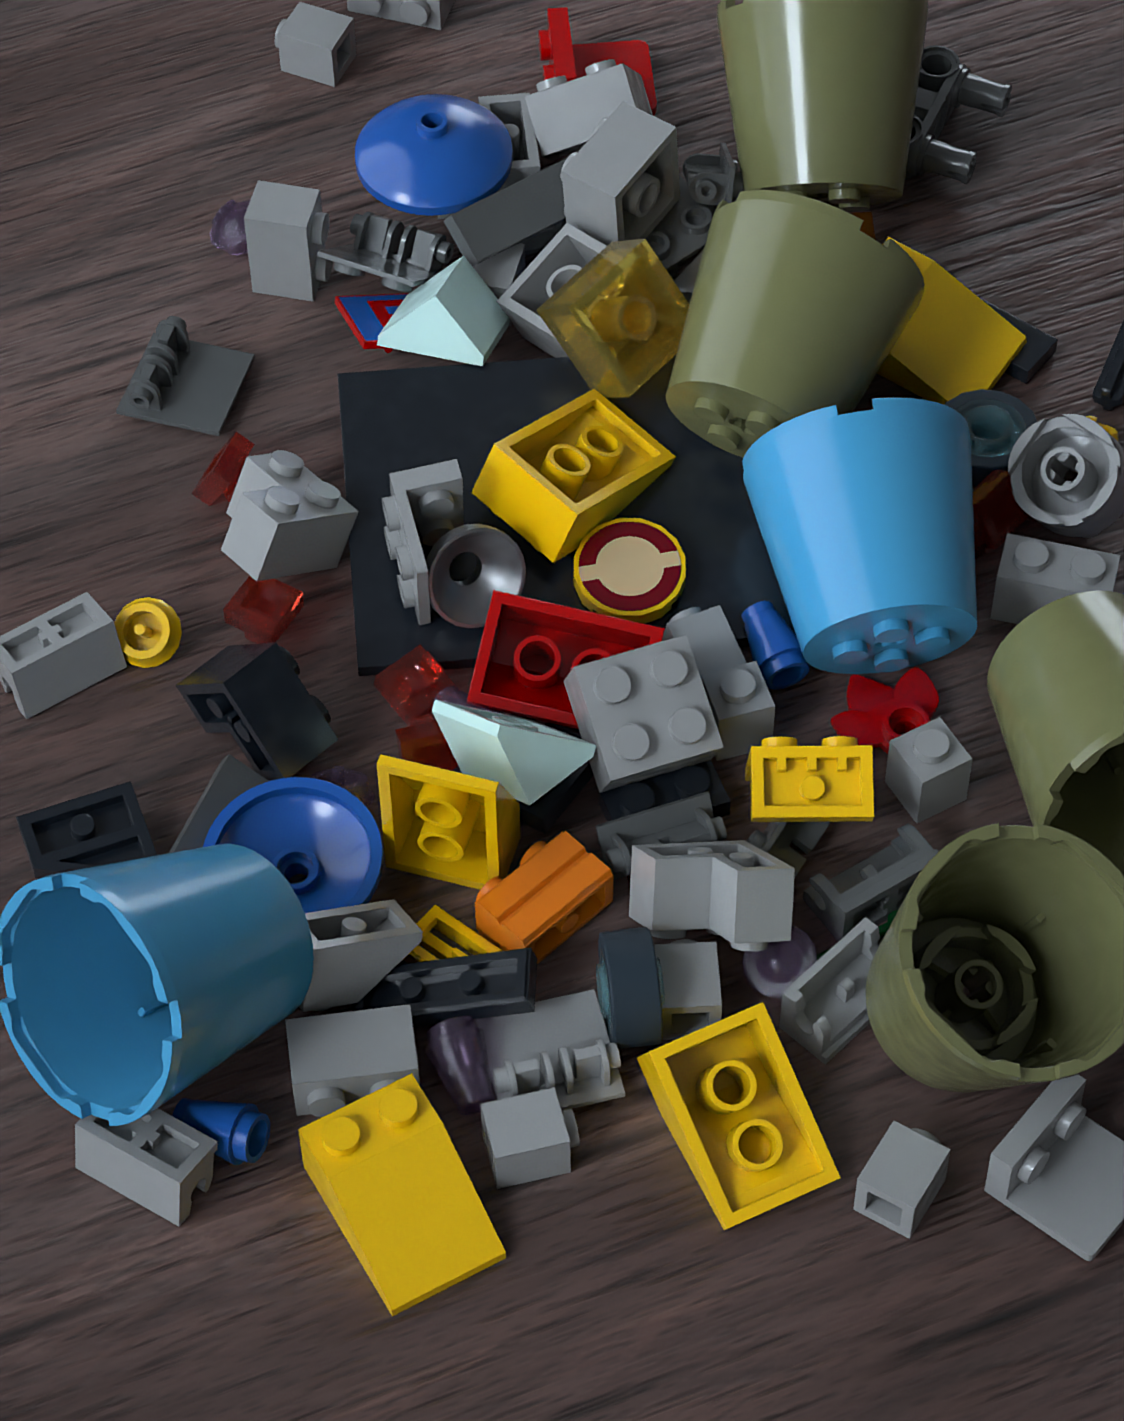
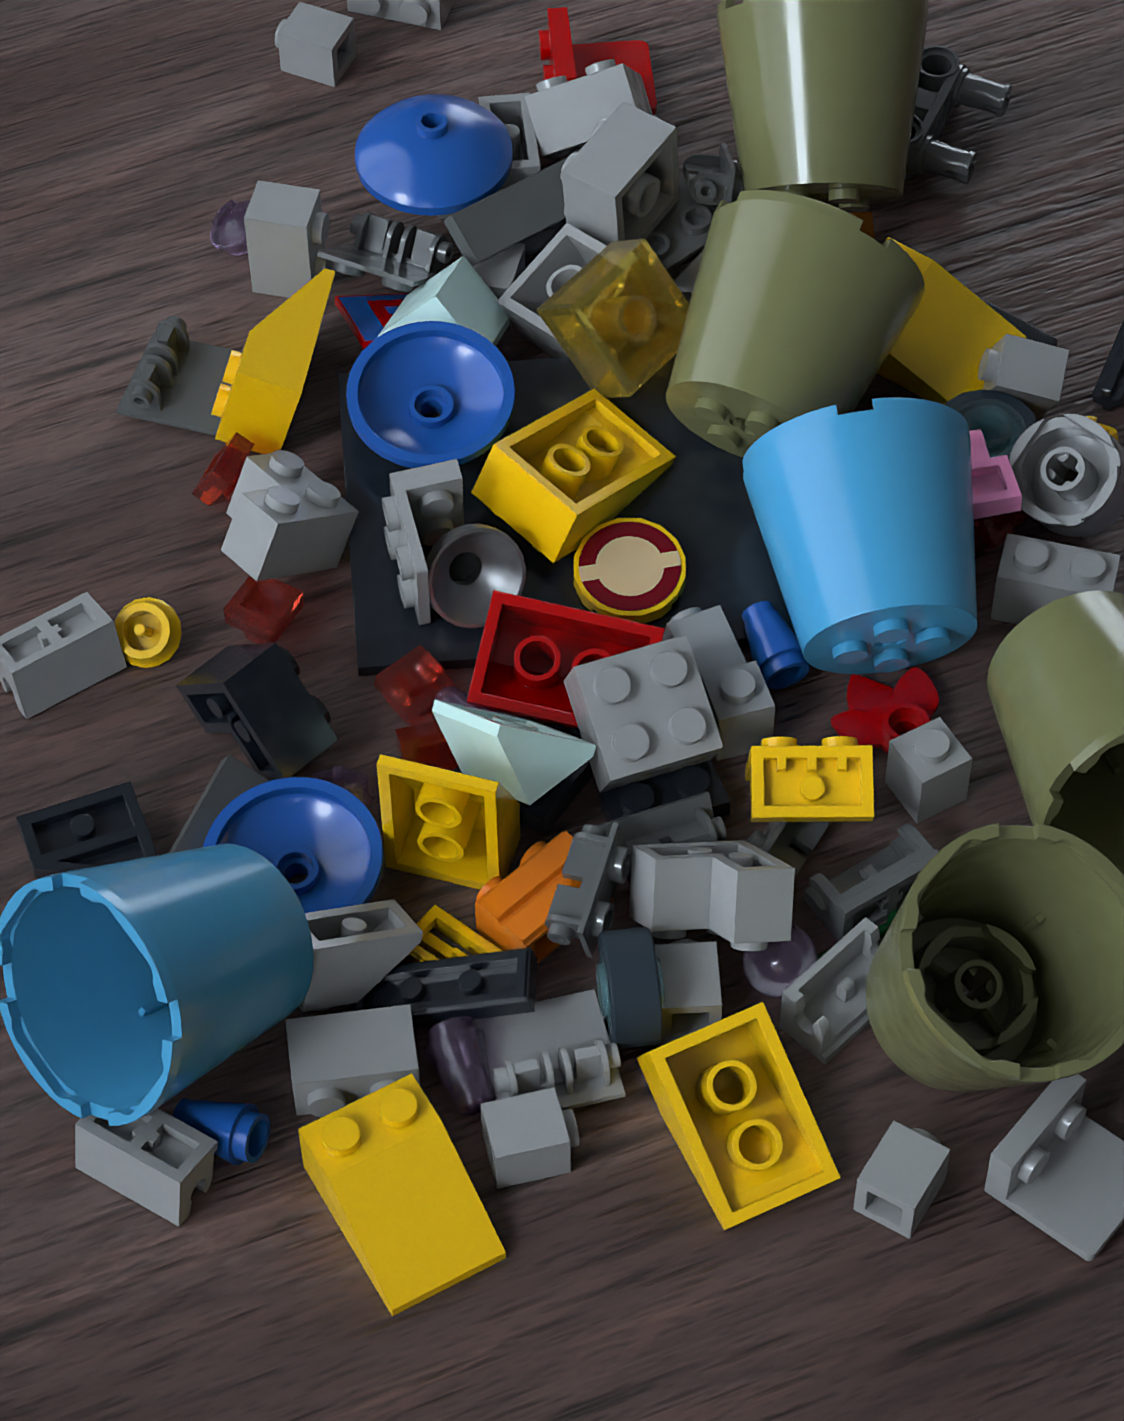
none -> yellow slope [211,268,336,454]
none -> blue dish [346,321,515,468]
none -> dark grey hinge [545,822,632,958]
none -> bright pink plate [969,429,1022,519]
none -> light grey brick [978,334,1069,415]

